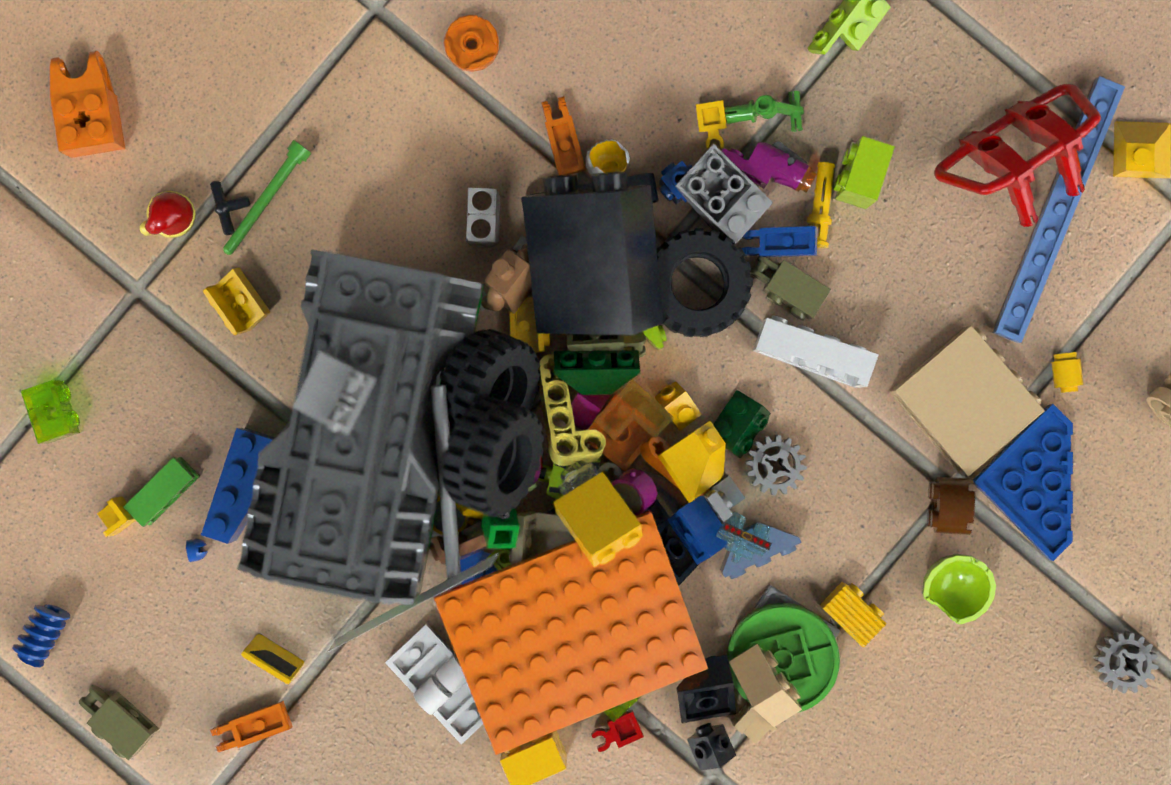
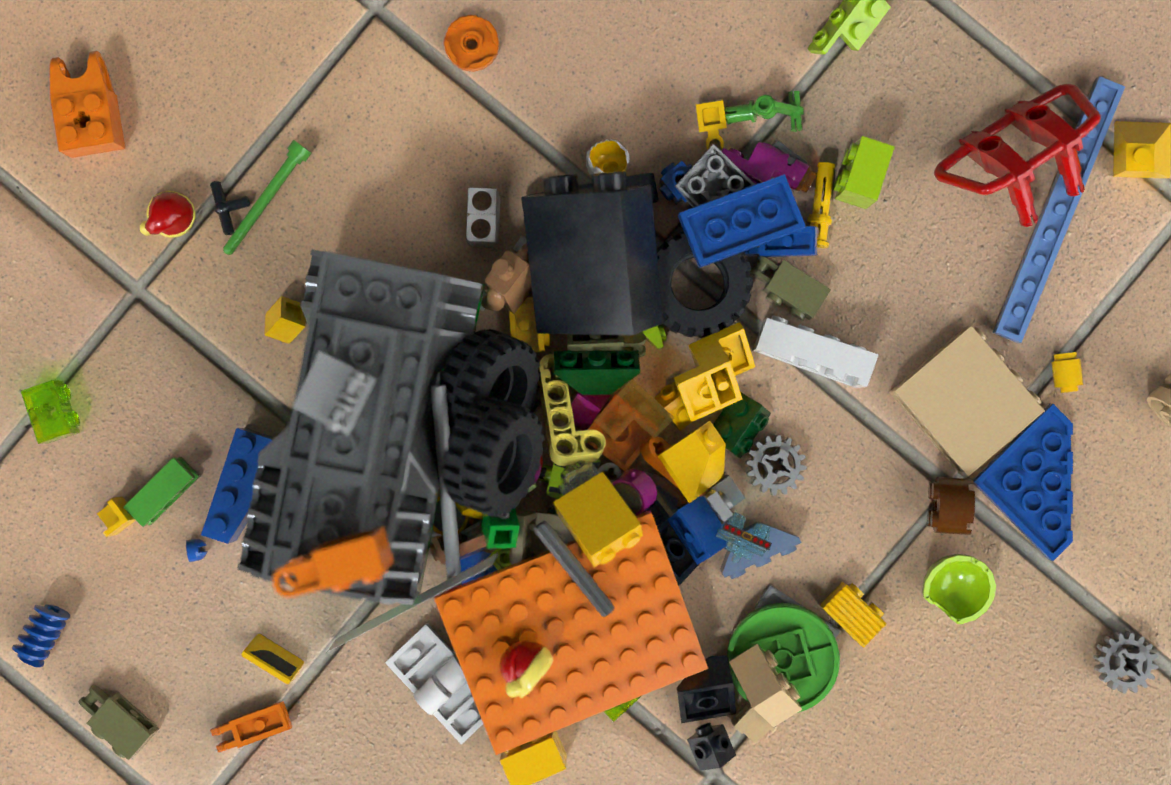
yellow bracket [203,267,271,335] -> none
orange hinge [541,96,586,175] -> none
red plate [591,709,644,752] -> none
none -> yellow panel [264,296,306,344]
none -> orange brick [272,526,394,597]
none -> piece [500,641,553,698]
none -> dark grey axle [534,520,614,617]
none -> yellow bracket [674,322,755,422]
none -> blue plate [678,174,806,268]

